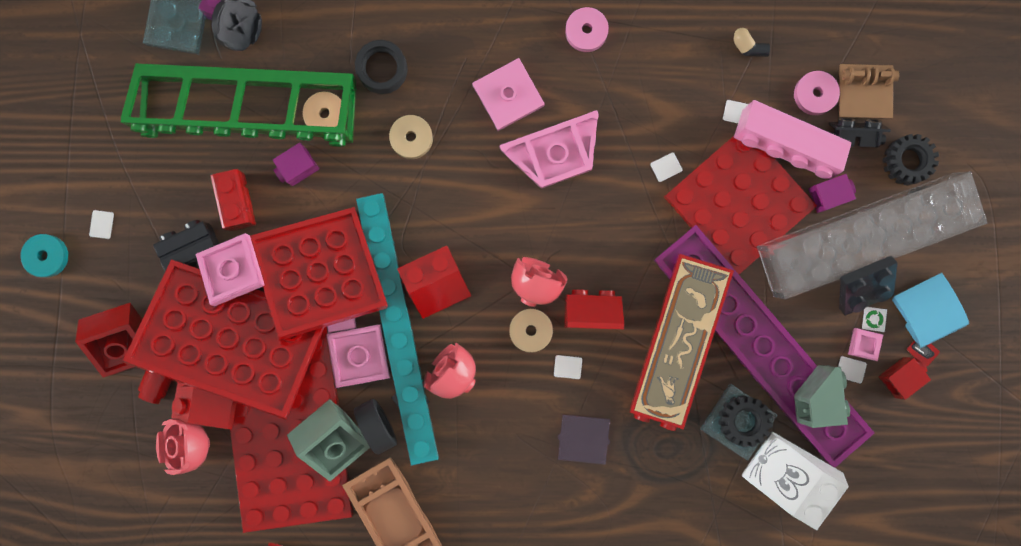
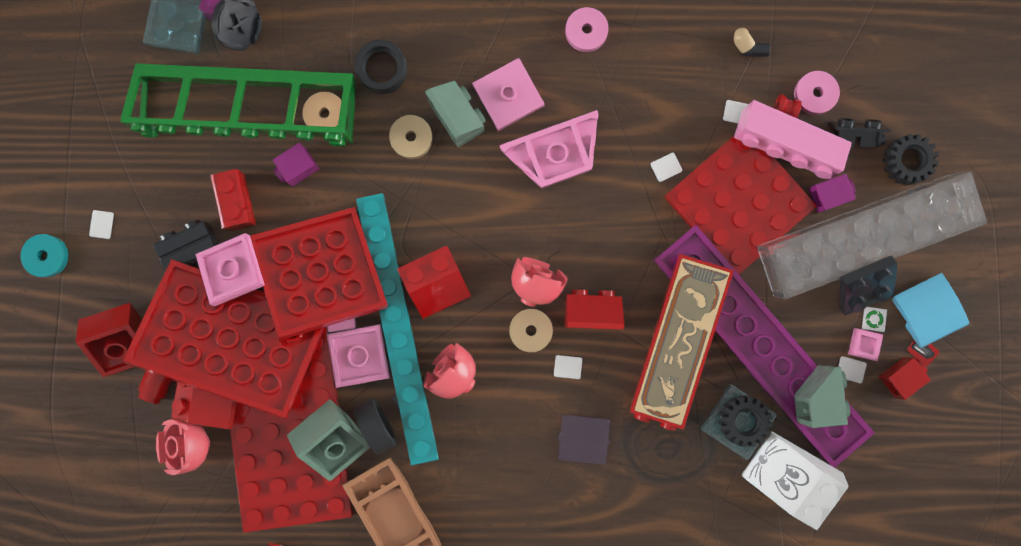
medium nougat hinge [839,64,899,119] -> none
none -> sand green slope [425,81,486,148]
none -> red wheel [773,94,802,118]

